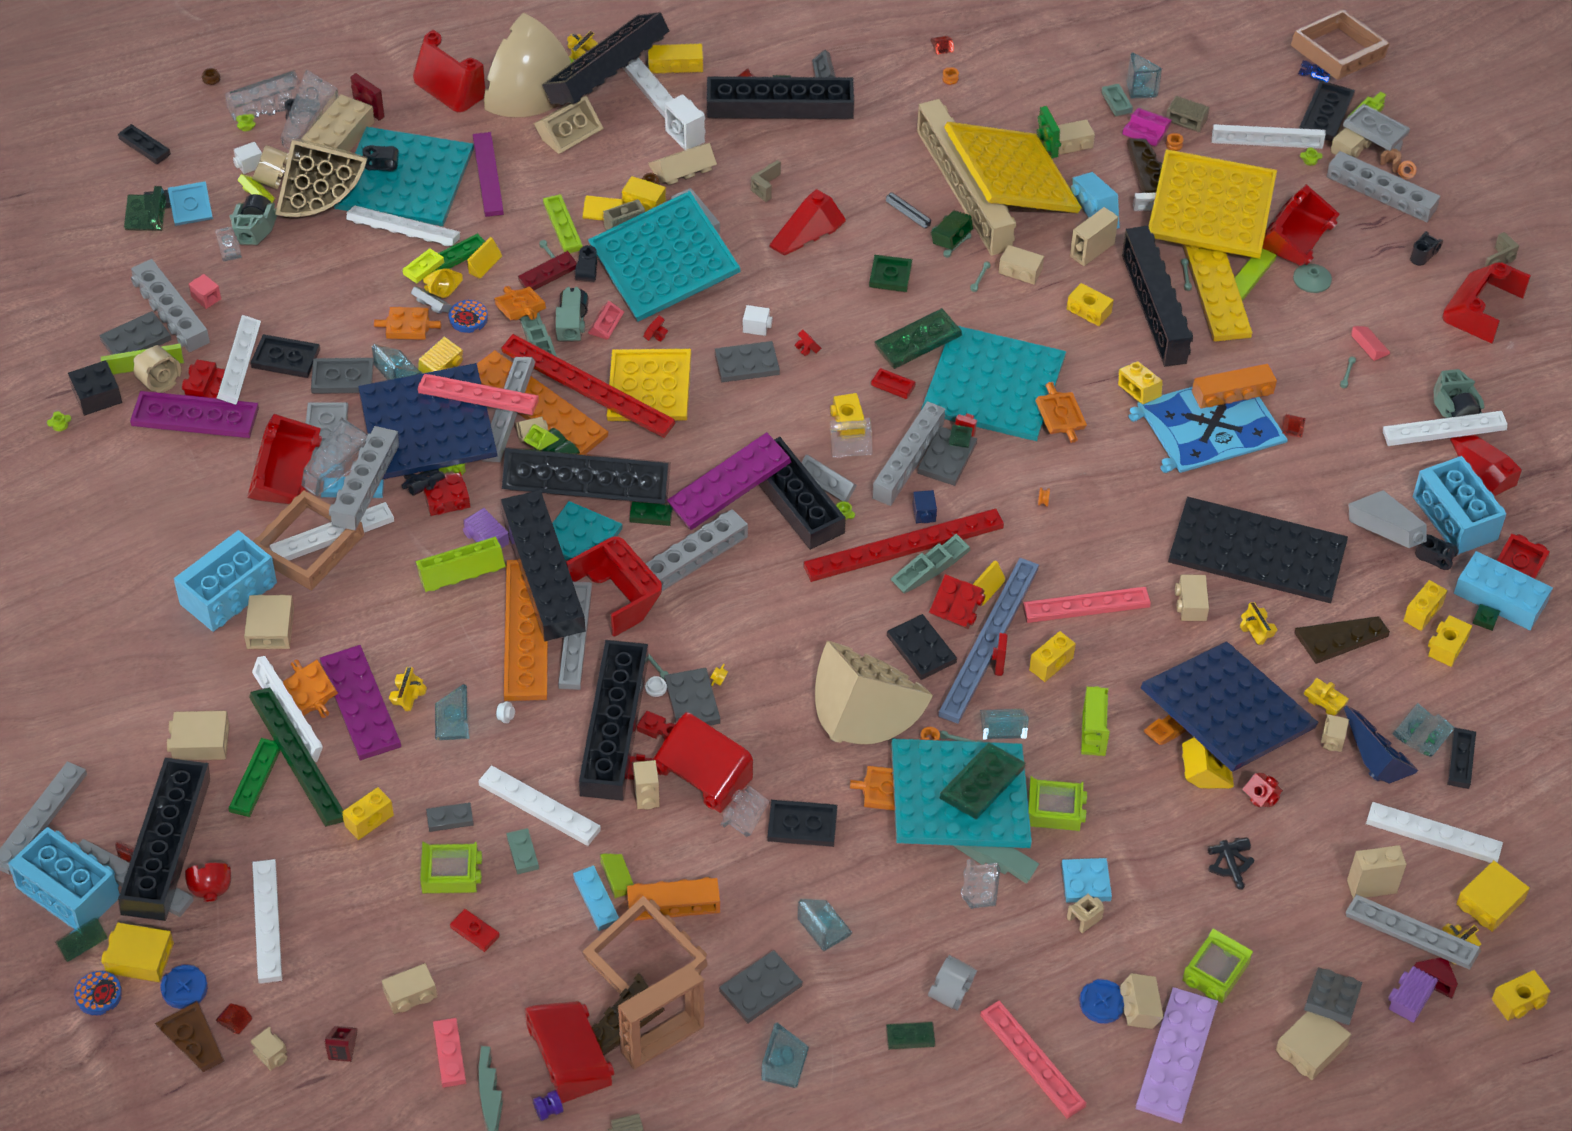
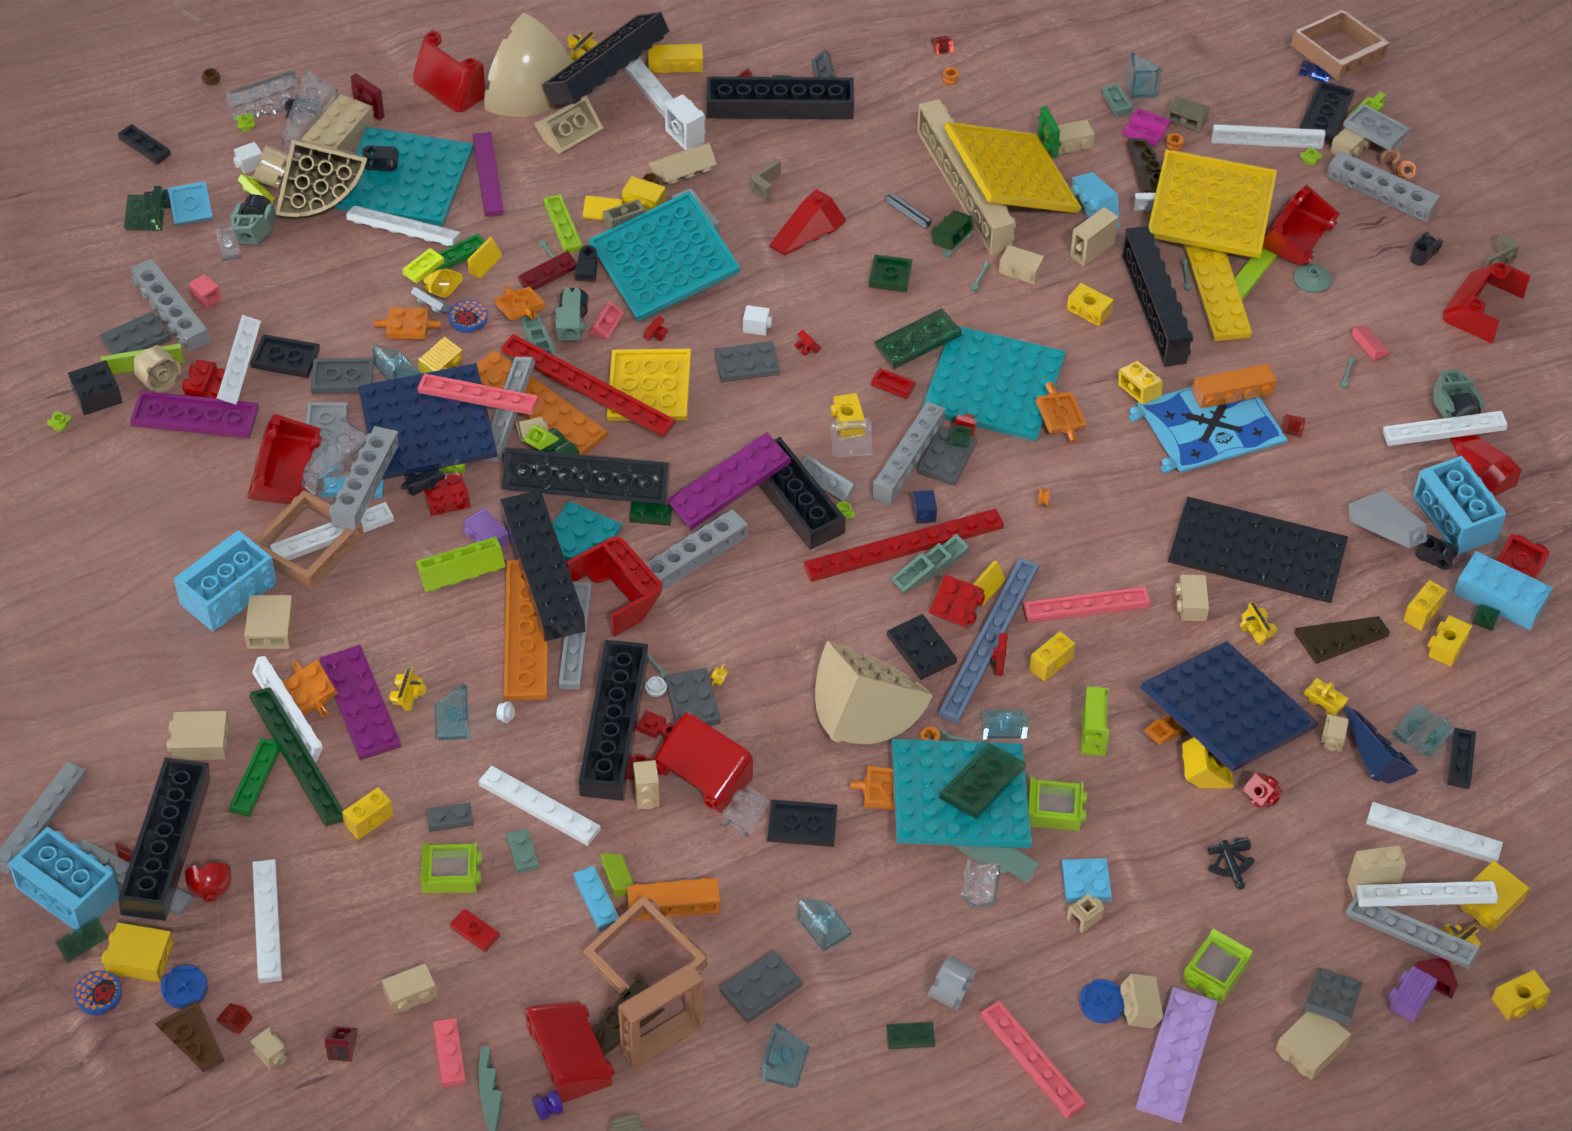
none -> white plate [1356,881,1498,907]

